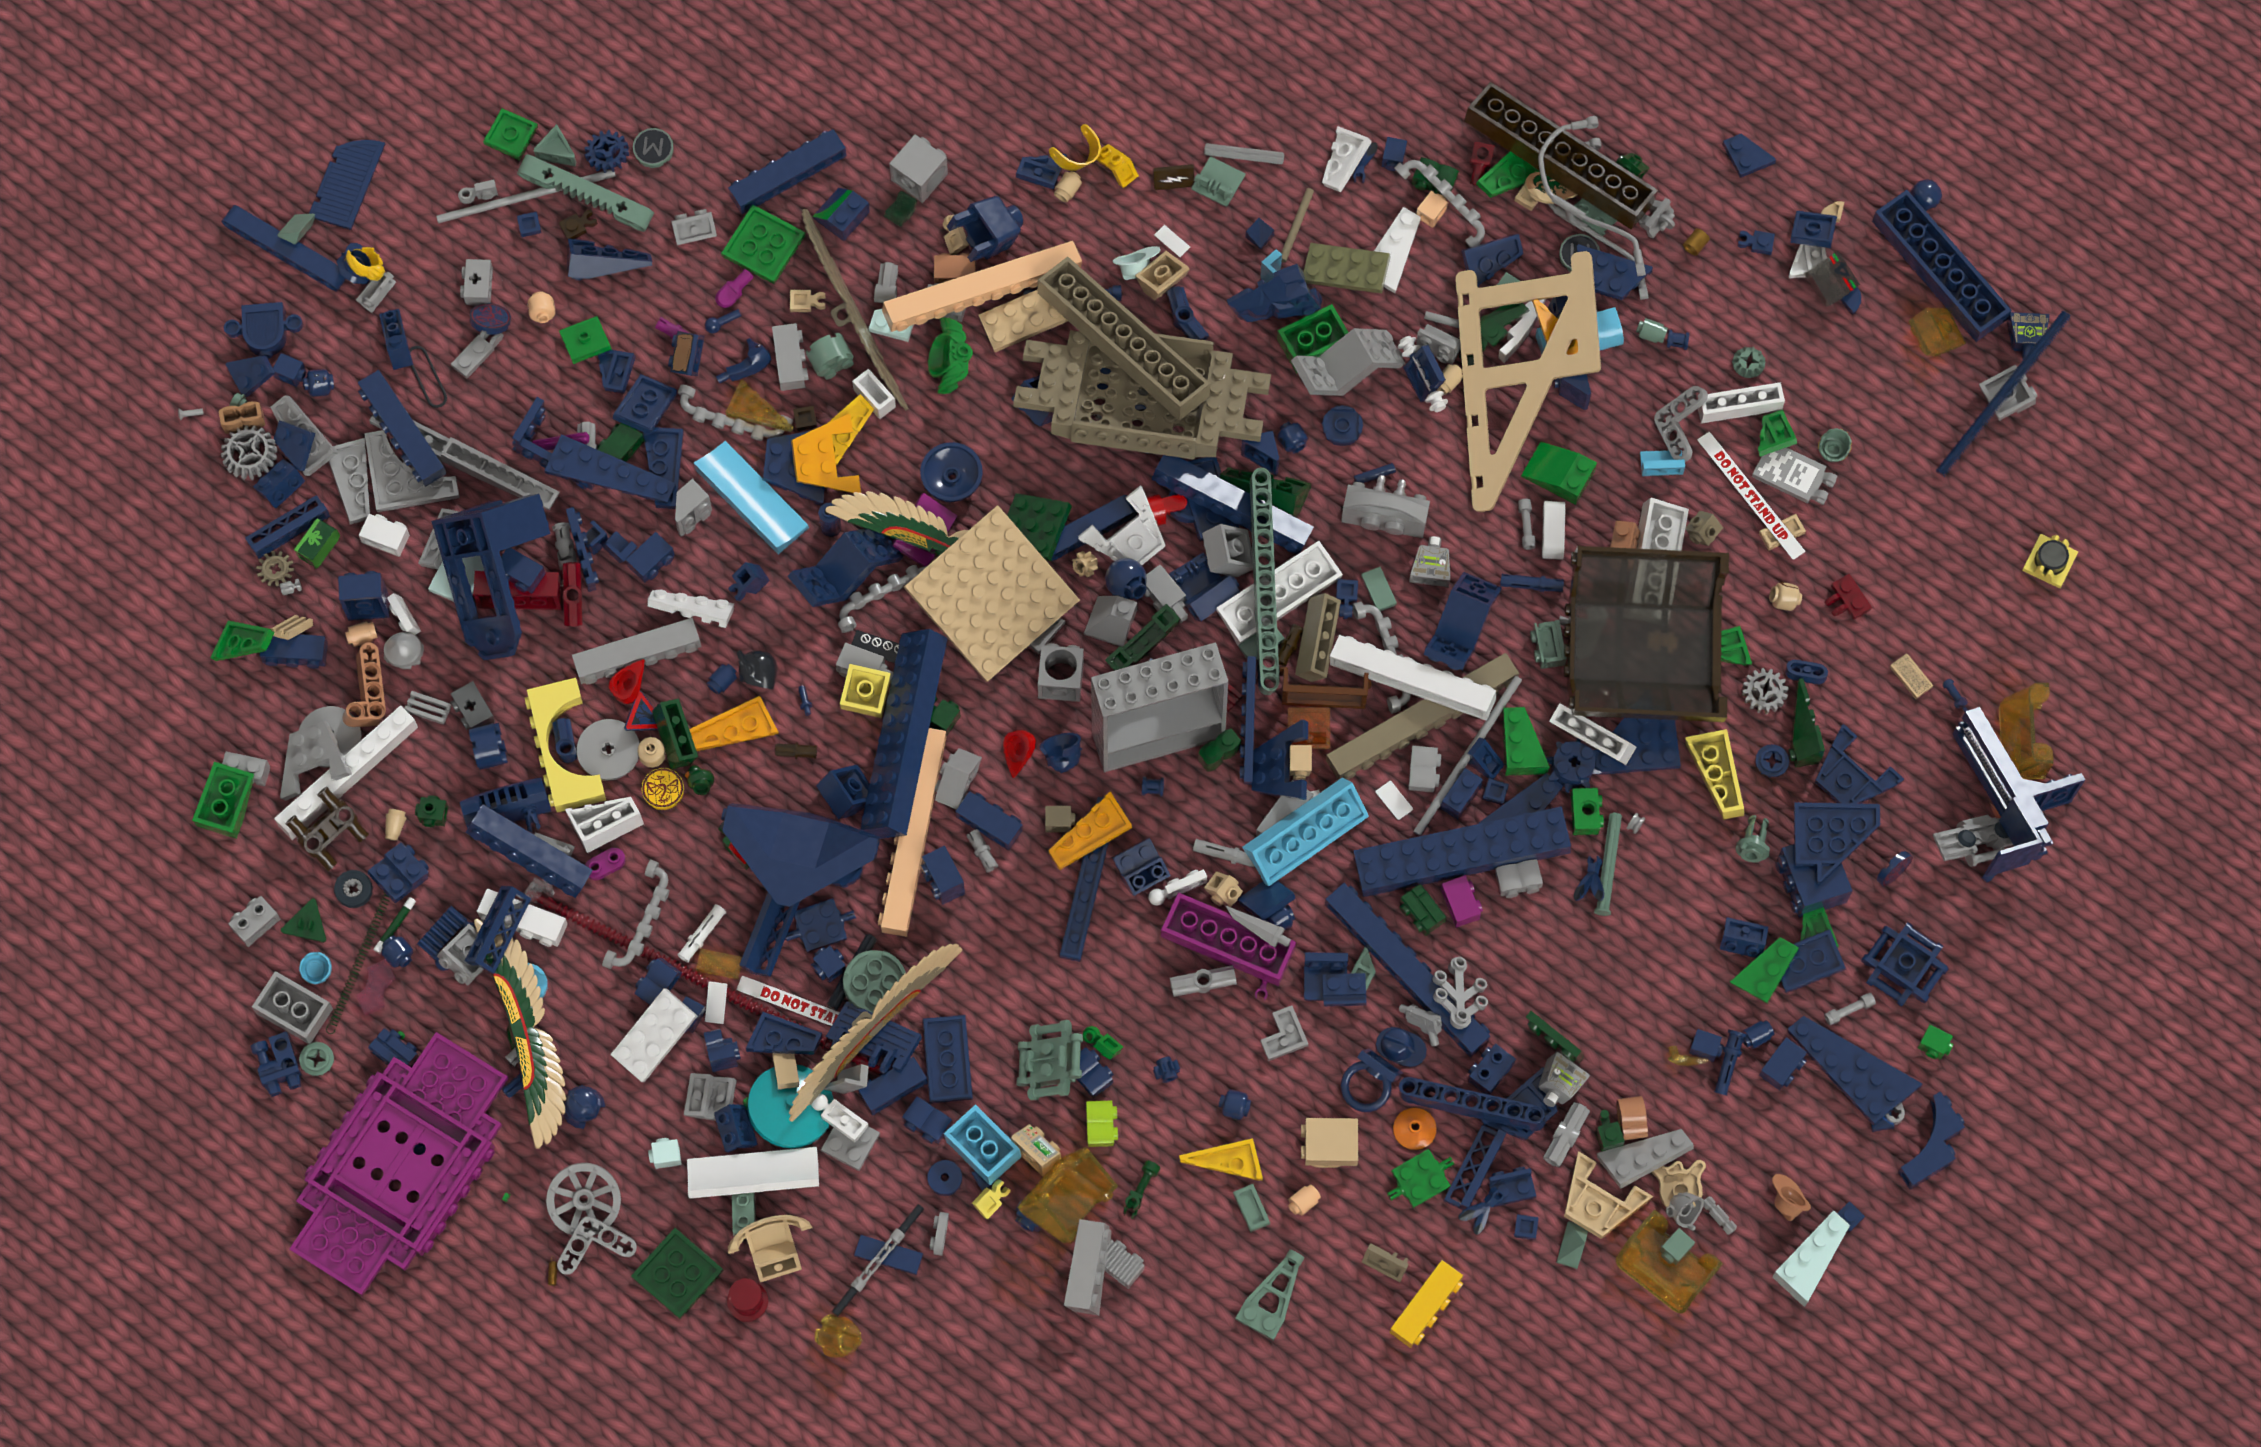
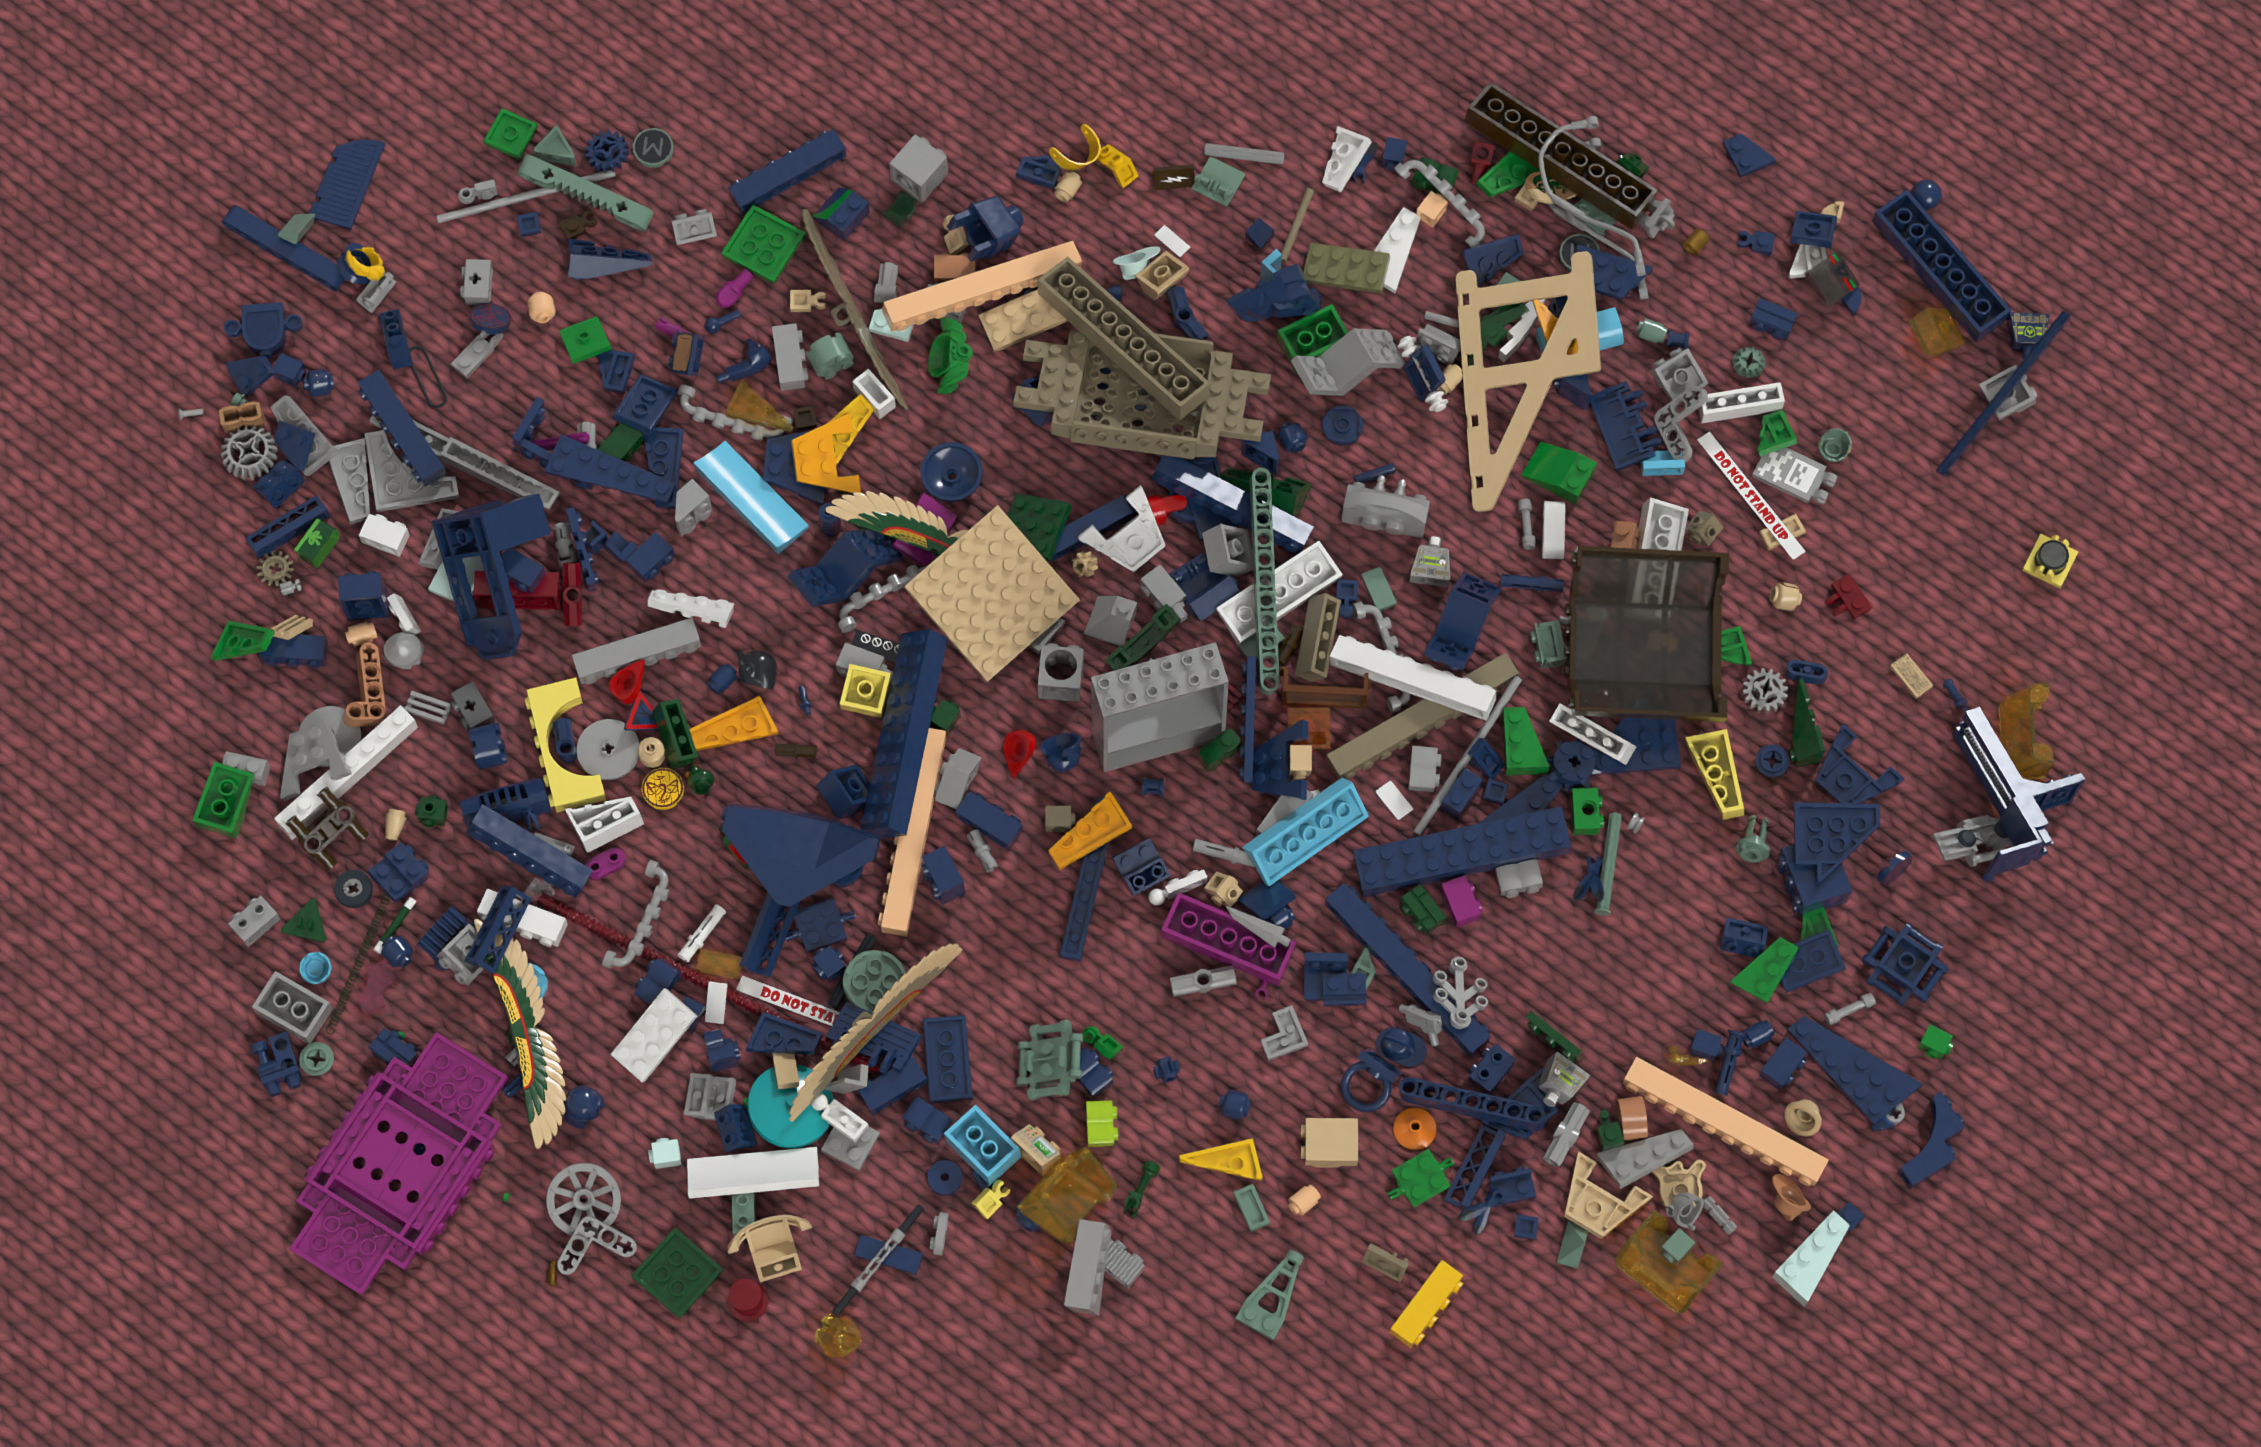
dark blue brick [728,562,770,601] -> none
dark blue brick [1105,558,1147,599] -> none
none -> dark blue hinge [1590,381,1662,472]
none -> light nougat brick [1623,1057,1829,1187]
none -> light grey plate [1650,348,1709,401]
none -> dark blue brick [1749,298,1798,340]
none -> tan hat [1784,1099,1822,1137]

